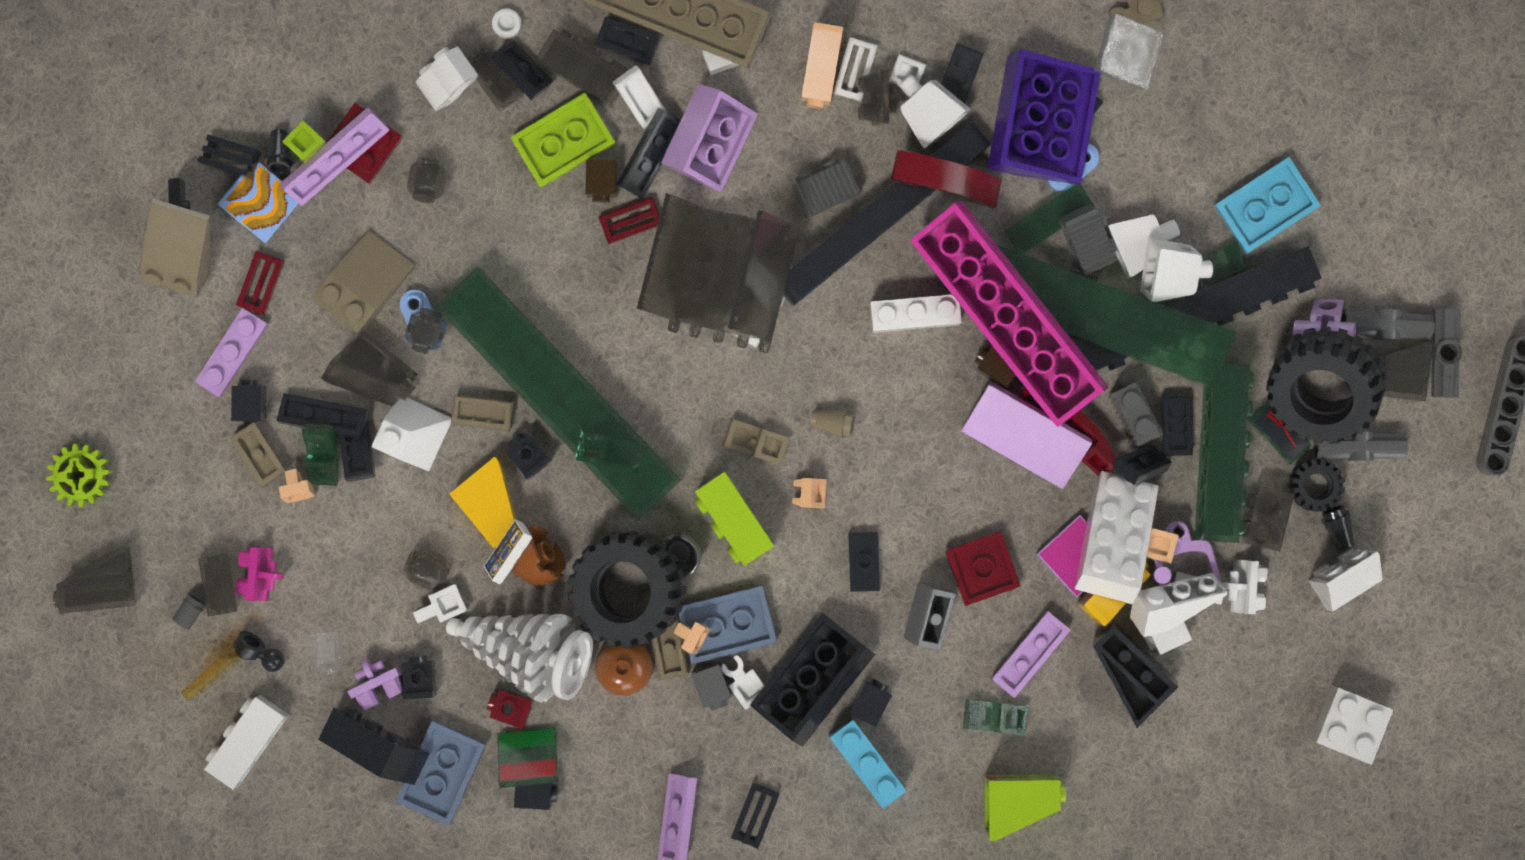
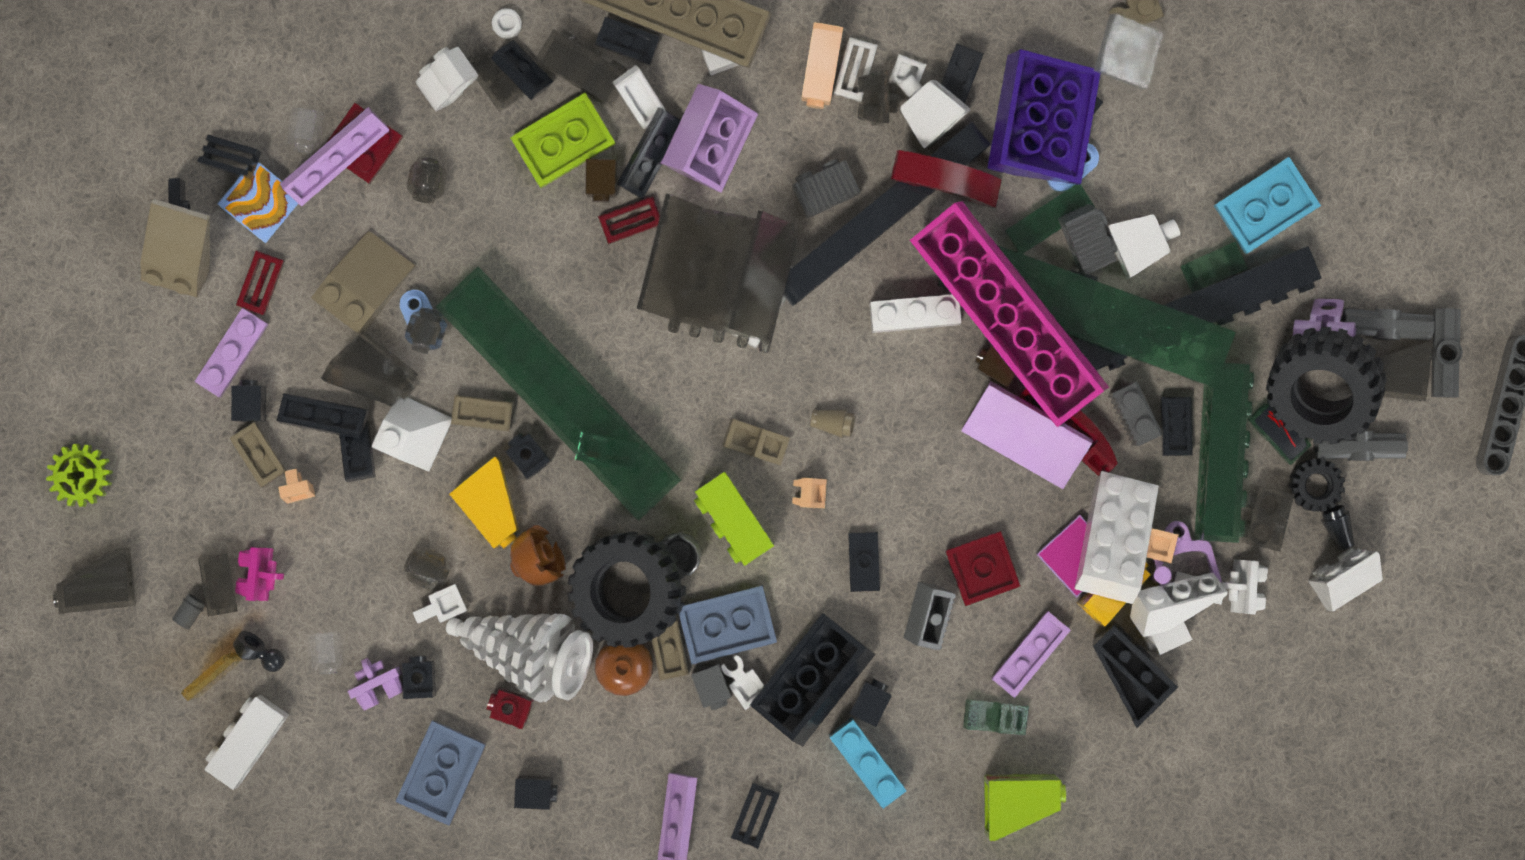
black cone [264,129,294,175] -> none
lime plate [282,120,326,164] -> none
clear green slope [302,424,339,486] -> none
black wedge [318,707,430,785] -> none
tile [483,519,532,584] -> none
tile [497,727,559,788] -> none
light nougat tile [673,622,711,655] -> none
black plate [1113,444,1172,485] -> none
white torso [1140,239,1213,302] -> none
white brick [1310,685,1393,765] -> none

